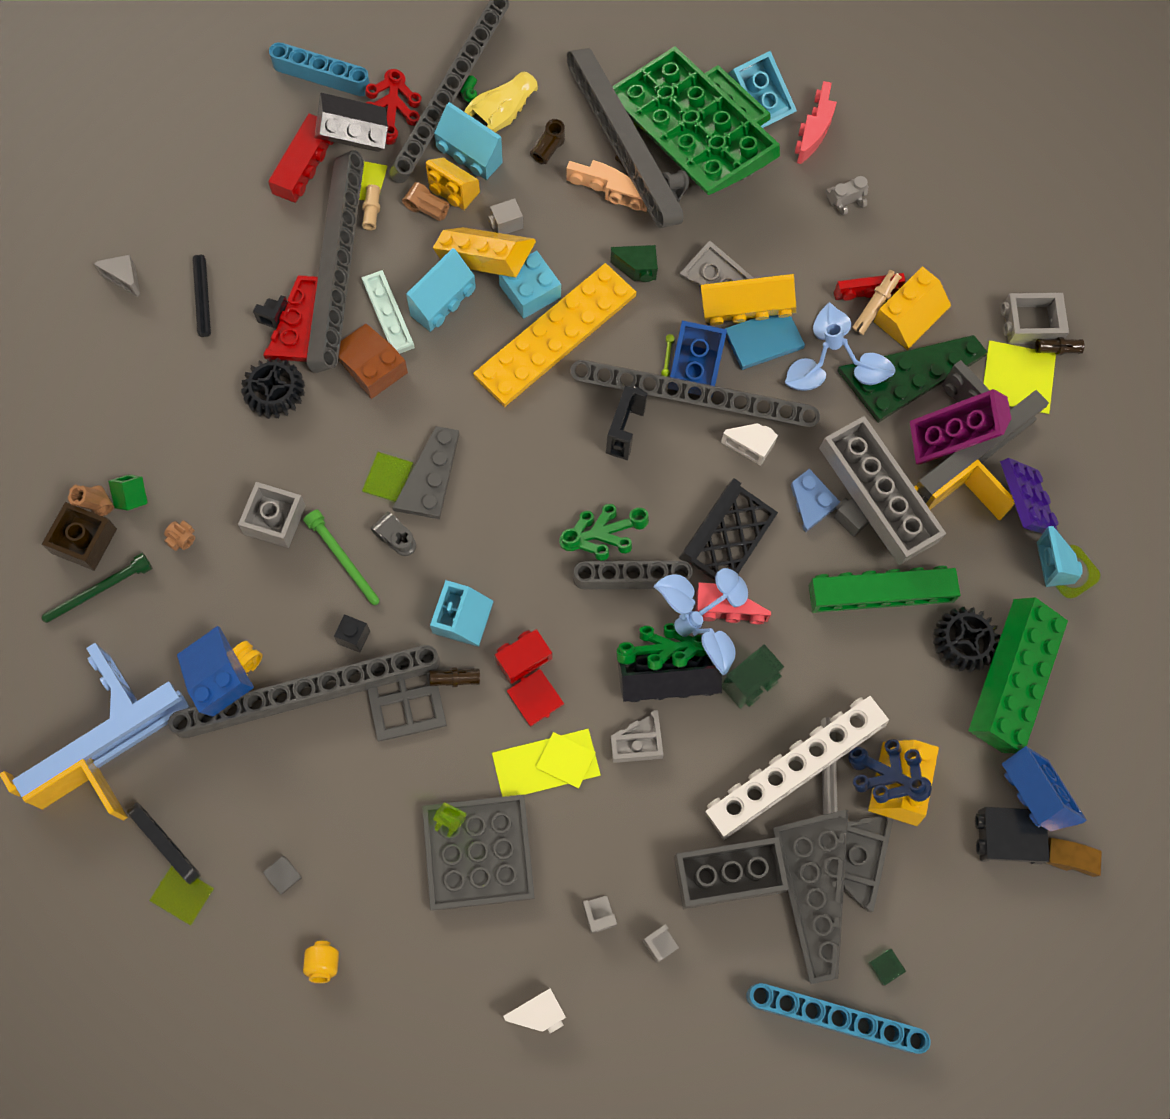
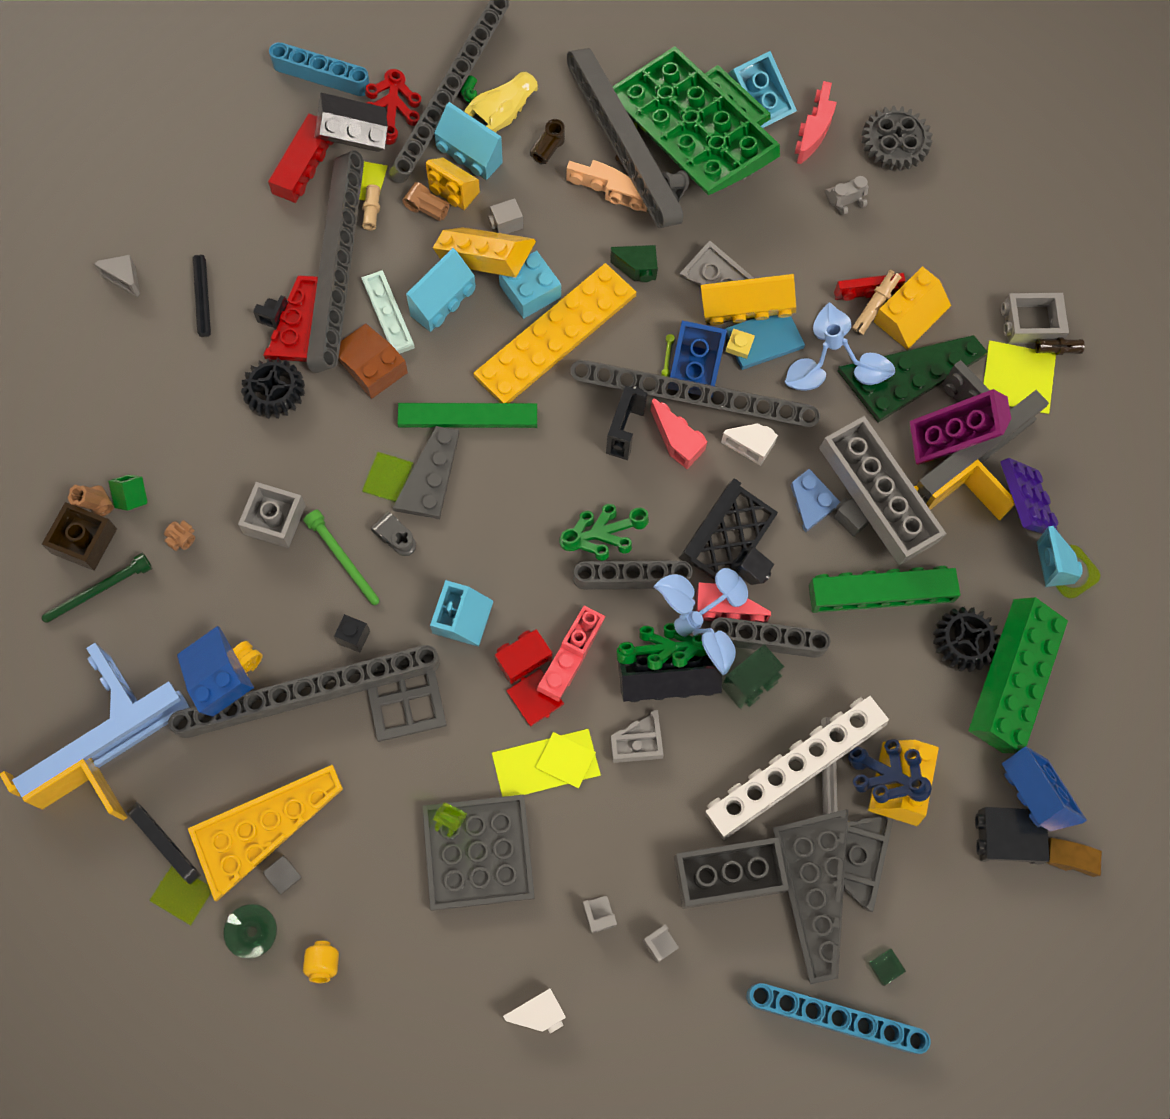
dark brown pin [429,668,480,688] -> none
none -> yellow wing [188,765,343,902]
none -> clear green dish [223,904,277,959]
none -> green tile [397,403,537,428]
none -> coral slope [537,606,605,702]
none -> coral slope [651,398,708,469]
none -> dark grey beam [710,617,831,658]
none -> light yellow plate [725,329,755,359]
none -> black brick [730,547,775,585]
none -> dark grey gear [861,106,933,171]

